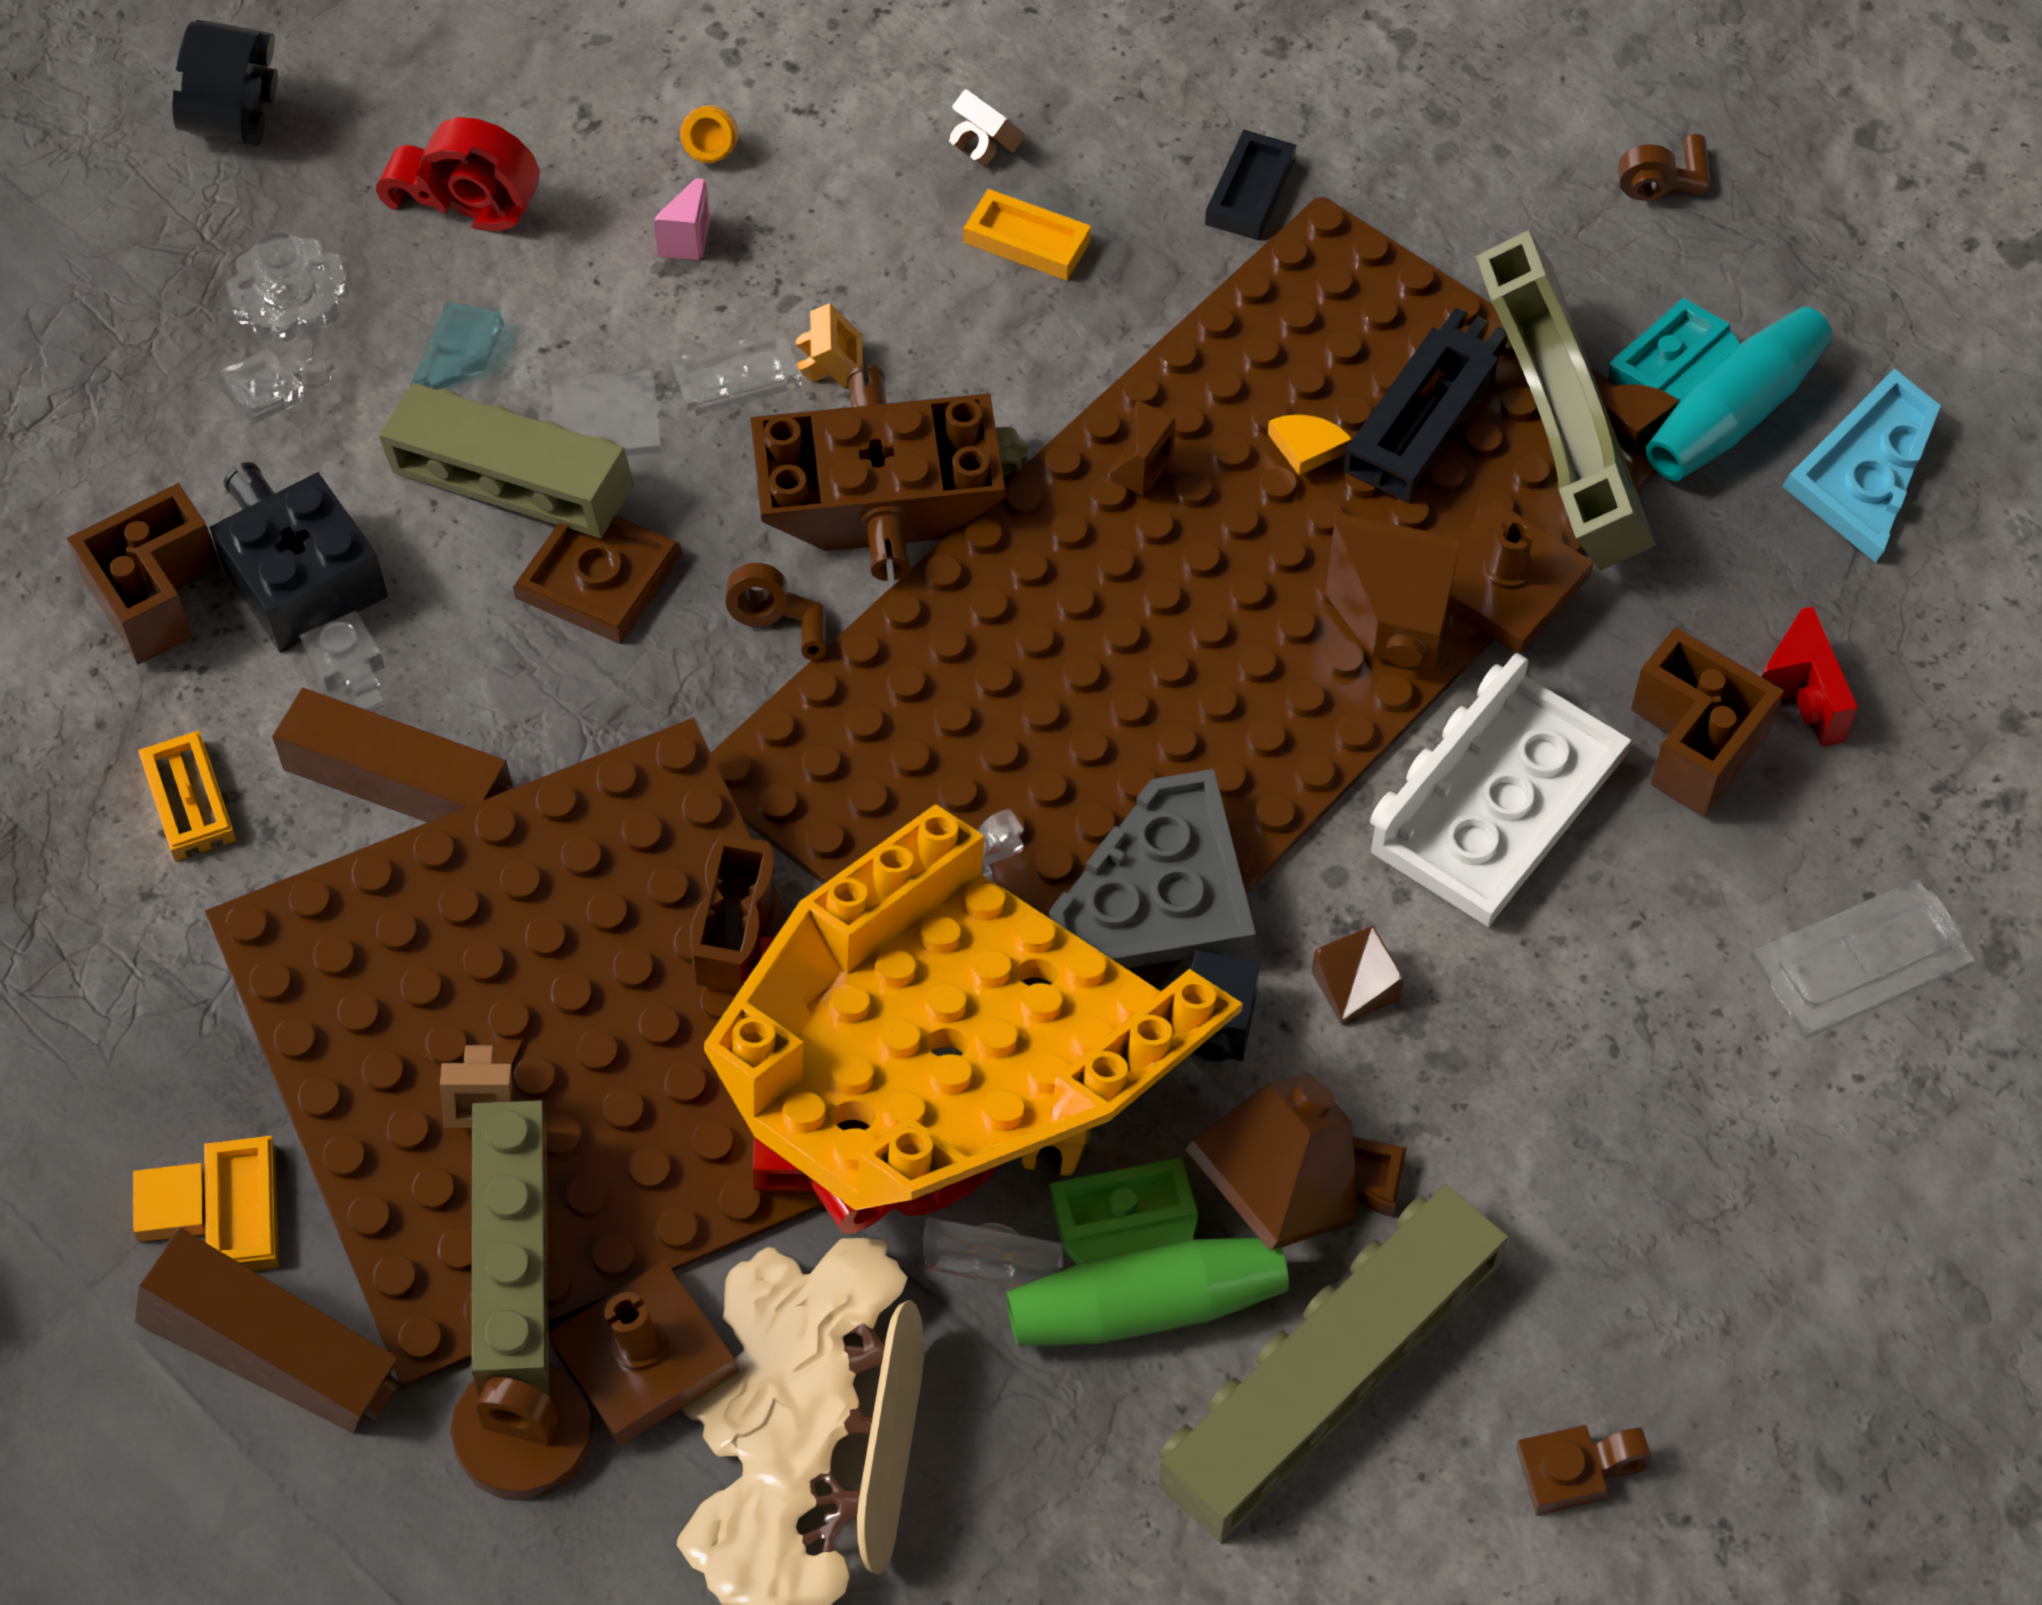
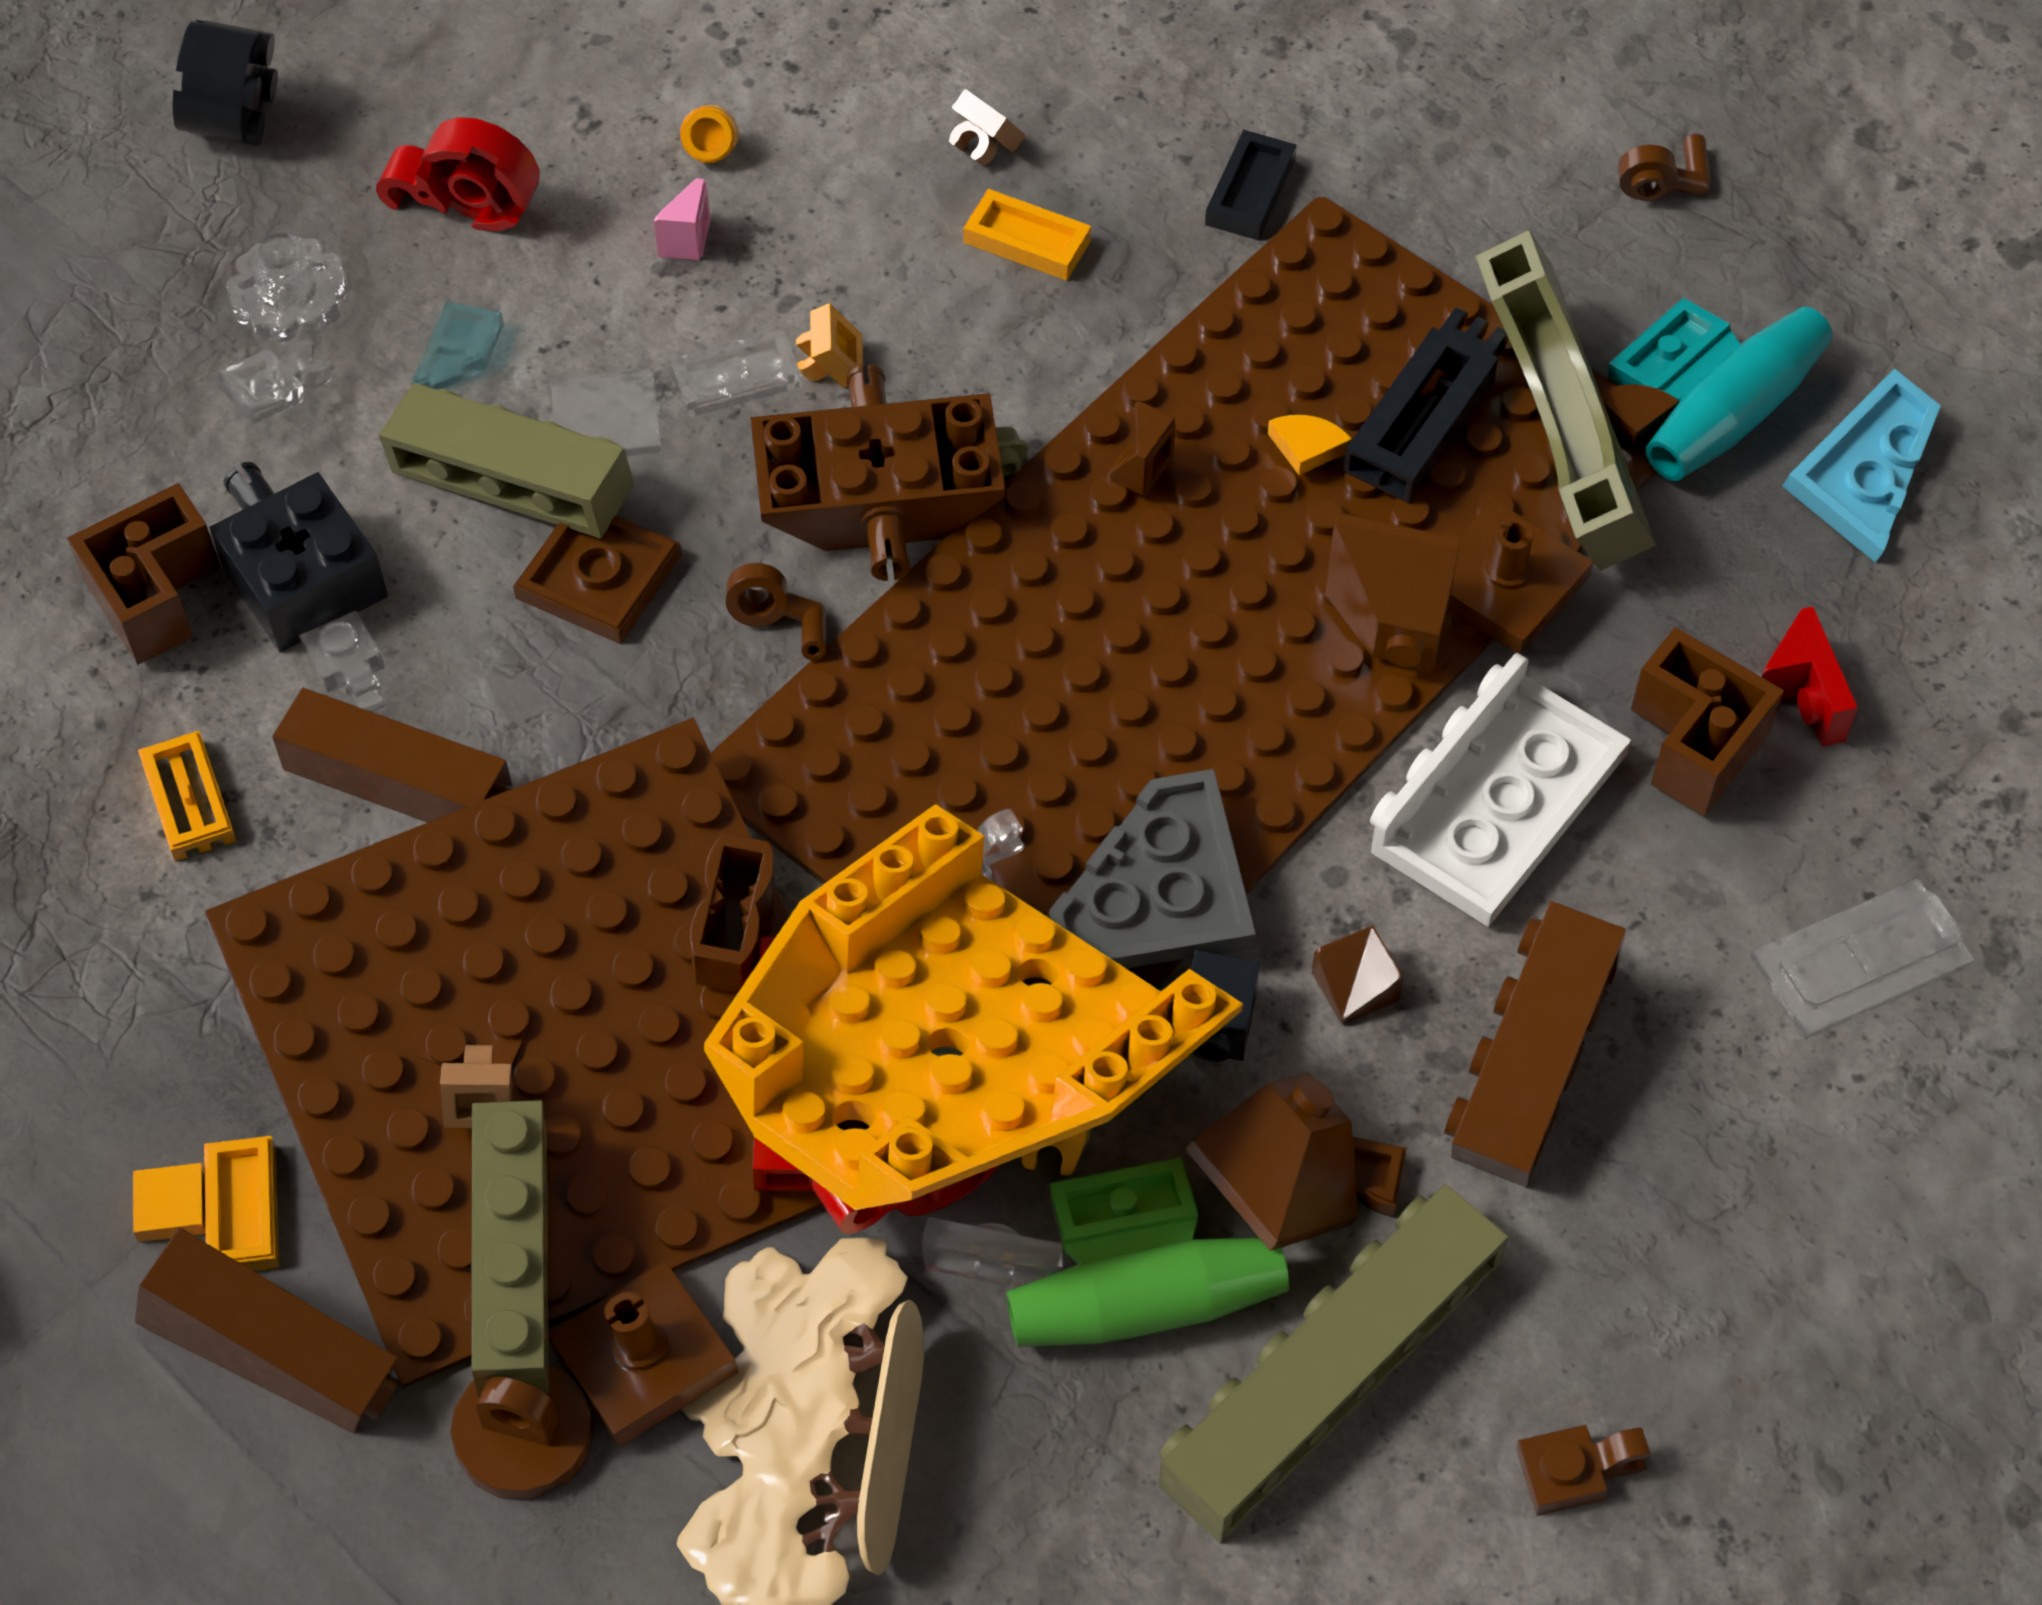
none -> reddish brown wedge [1444,900,1626,1188]

